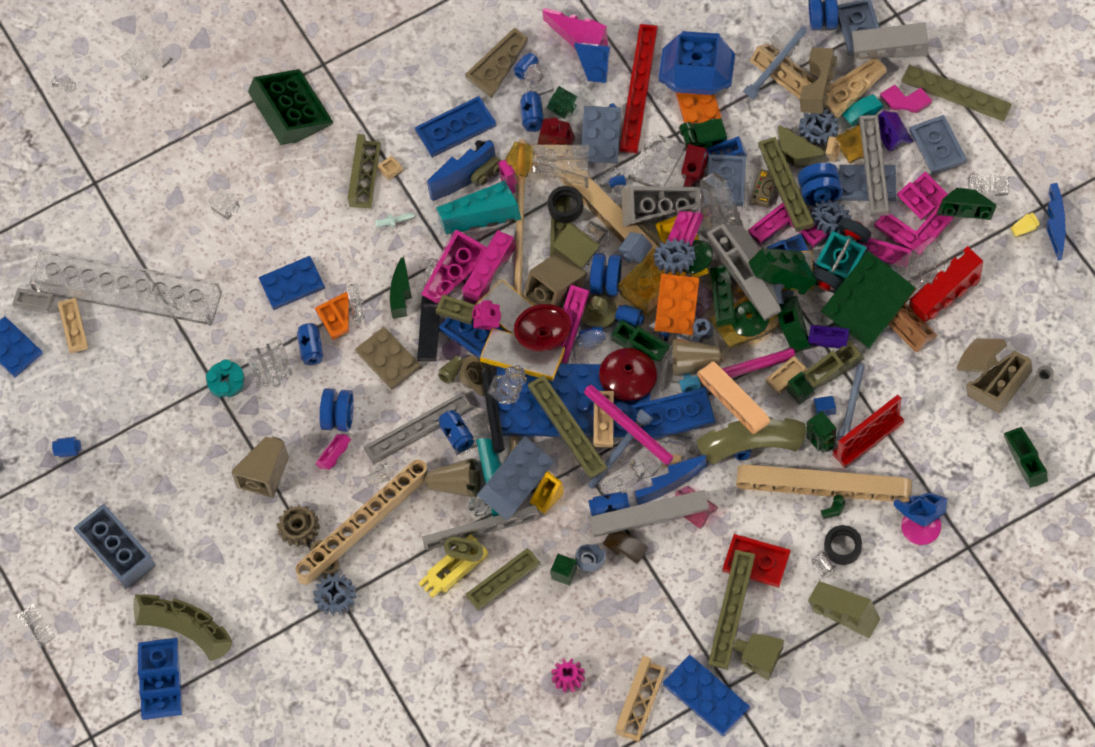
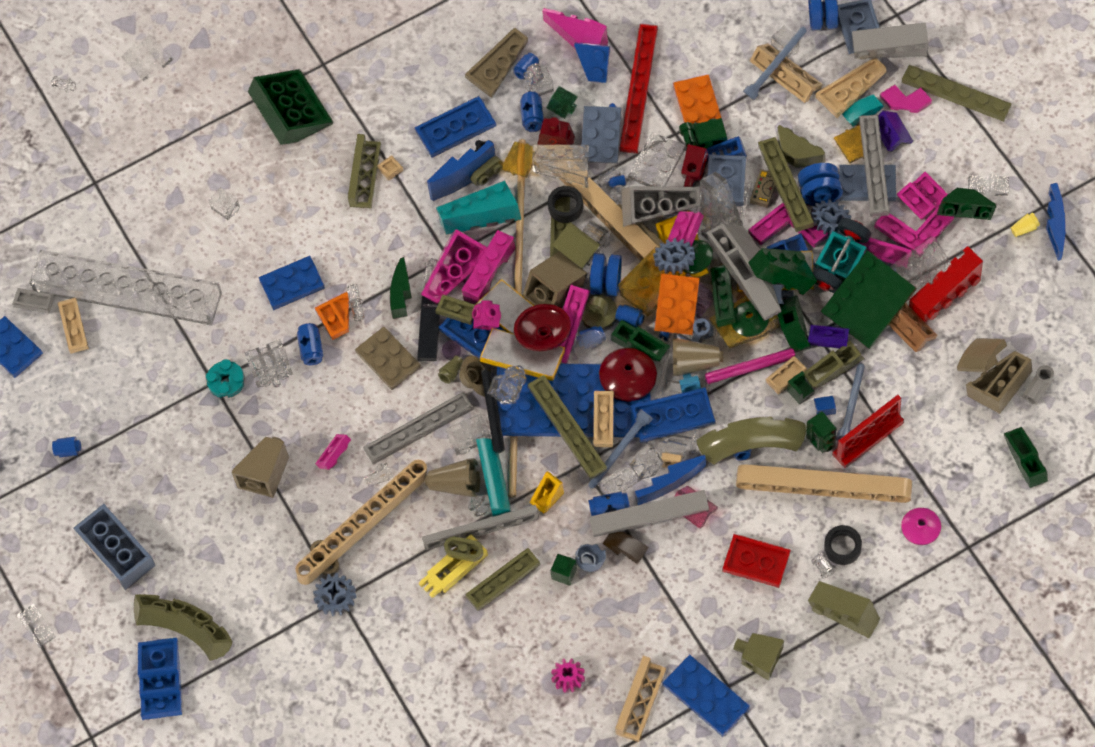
dark tan gear [277,505,320,548] -> none
blue wheel [319,388,354,432] -> none
light aqua piece [375,213,415,228] -> none
blue piece [439,410,474,452] -> none
sand blue brick [477,436,554,520] -> none
dark pink plate [498,160,517,194] -> none
dark pink axle [584,385,673,465] -> none
sand blue brick [618,232,653,263] -> none
blue piece [659,31,735,95] -> none
light nougat beam [697,361,770,434] -> none
olive plate [708,550,755,670] -> none
sand blue gear [799,109,839,147] -> none
dark tan arch [800,47,837,114] -> none
dark green arm [821,495,845,520] -> none
tan tile [825,137,841,162] -> none
blue slope [894,492,947,527] -> none
sand blue plate [909,115,967,175] -> none

